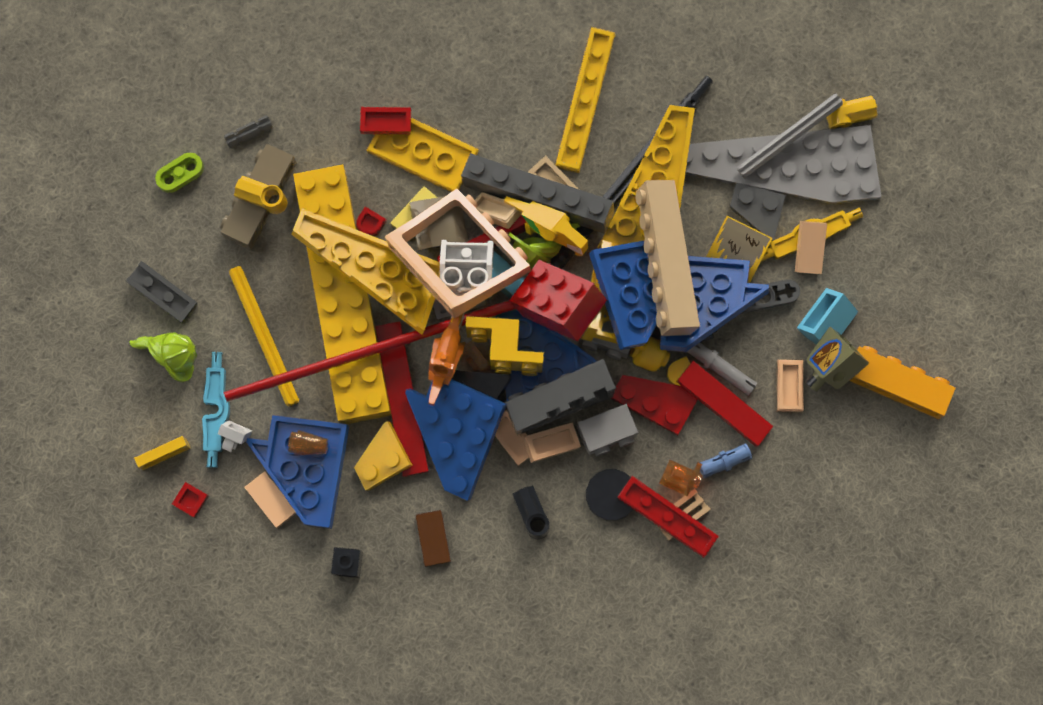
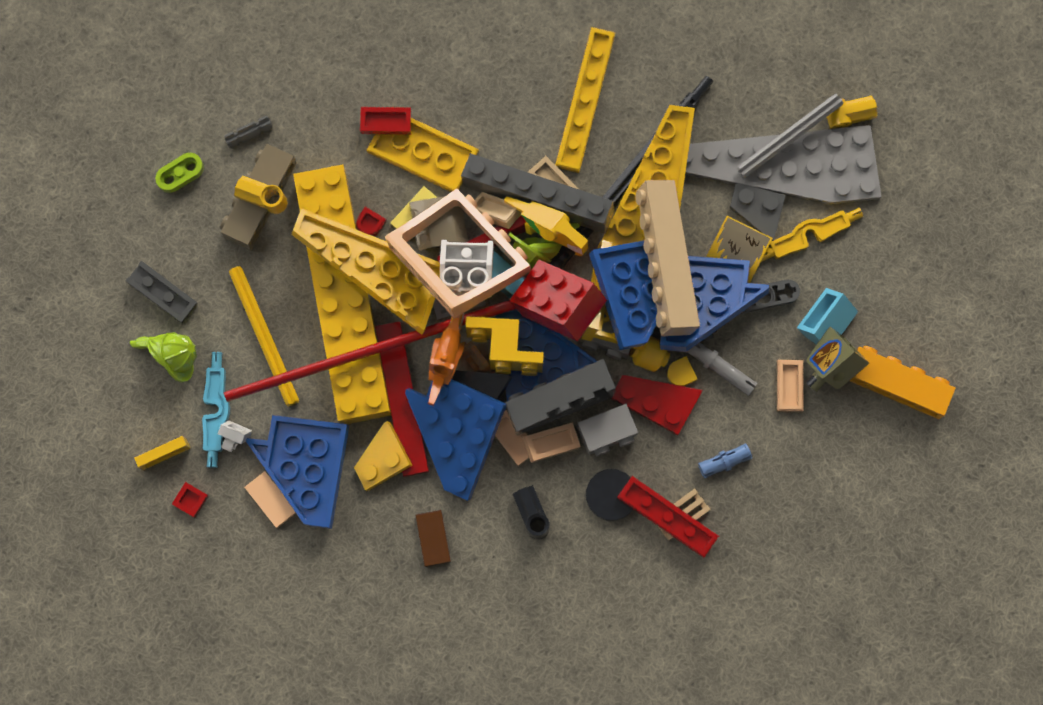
clear orange cone [288,430,328,456] -> none
black brick [331,547,363,578] -> none
clear orange bracket [659,460,703,497] -> none
red tile [676,361,773,447] -> none
light nougat tile [795,221,827,274] -> none

